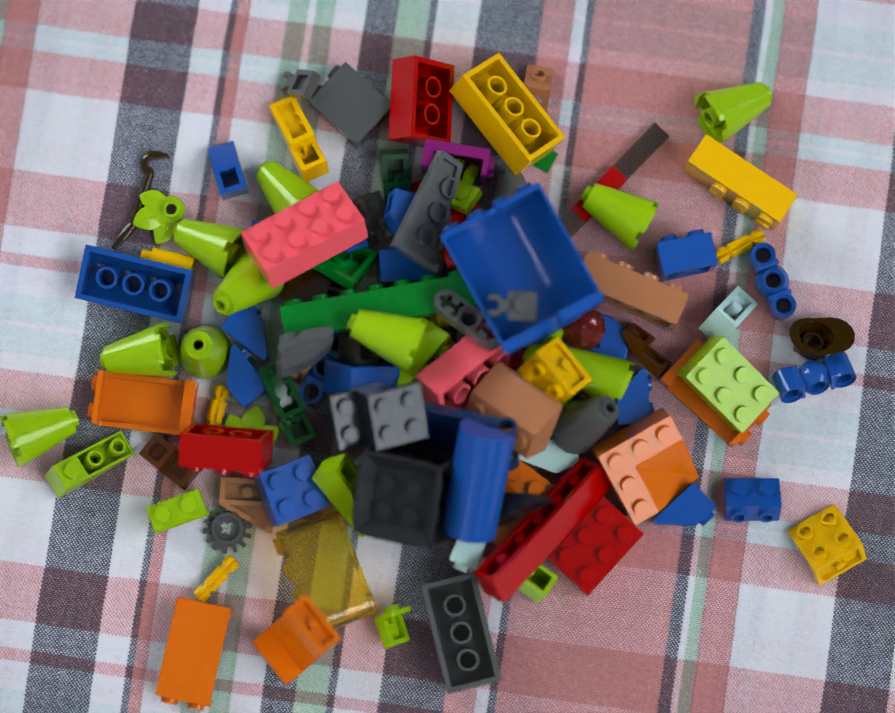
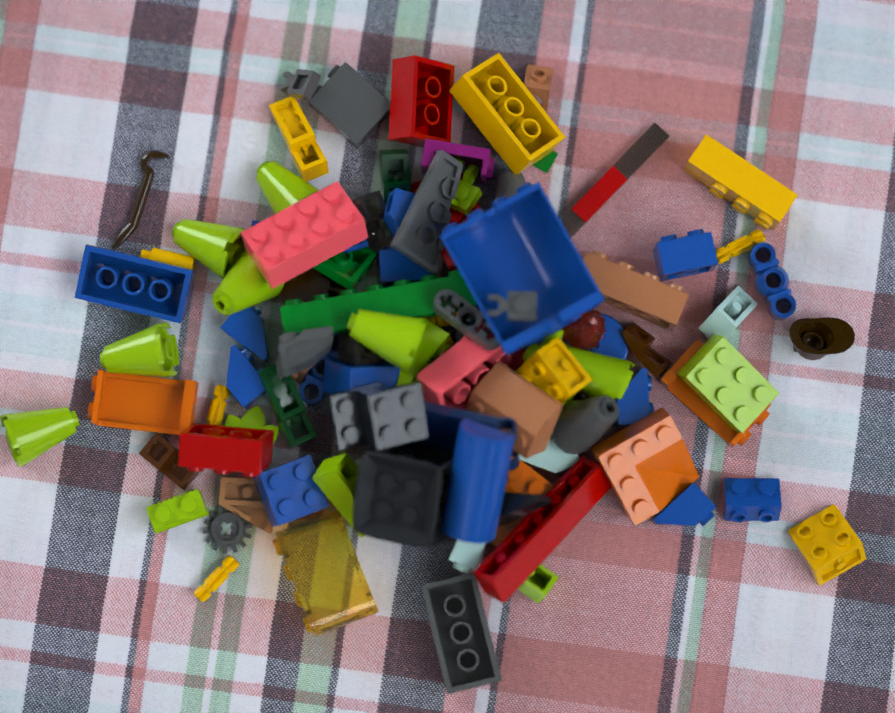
lime slope [44,430,135,499] -> none
lime plate [133,190,185,244] -> none
orange panel [155,597,234,711] -> none
lime cone [178,325,232,379] -> none
blue slope [208,141,249,200] -> none
orange panel [251,594,342,686] -> none
lime bracket [374,603,412,649] -> none
red brick [546,497,644,596] -> none
lime cone [580,183,659,251] -> none
lime cone [694,82,773,143] -> none
blue piece [772,352,857,403] -> none

